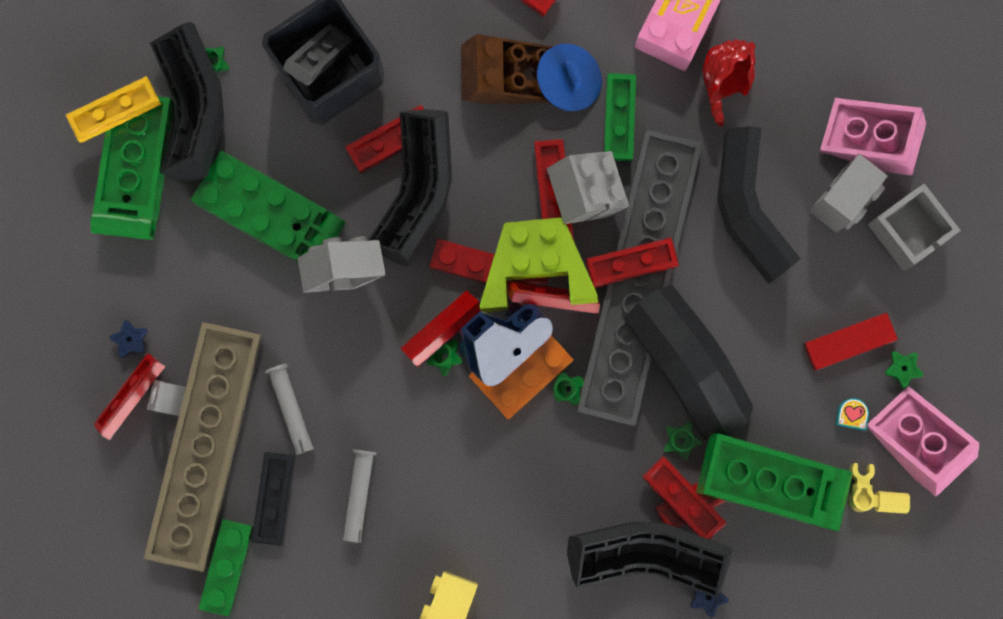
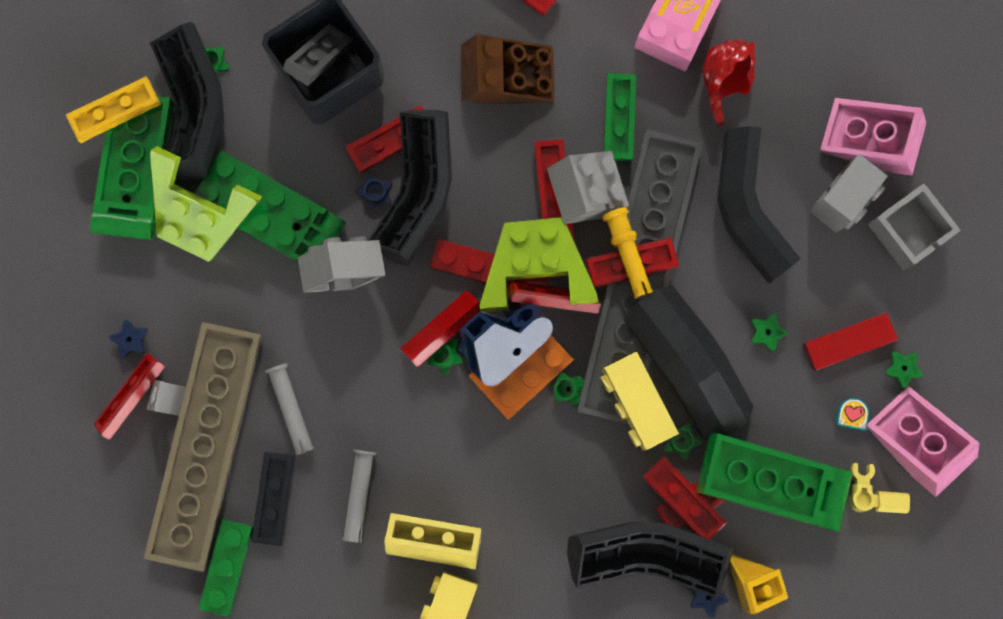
blue shield [537,44,602,111] -> none
none -> lime wing [150,146,262,262]
none -> dark blue plate [356,173,392,210]
none -> light yellow brick [384,513,481,569]
none -> light yellow brick [600,352,679,451]
none -> yellow pin [602,207,653,299]
none -> yellow slope [729,554,788,614]
none -> green plate [751,314,788,352]

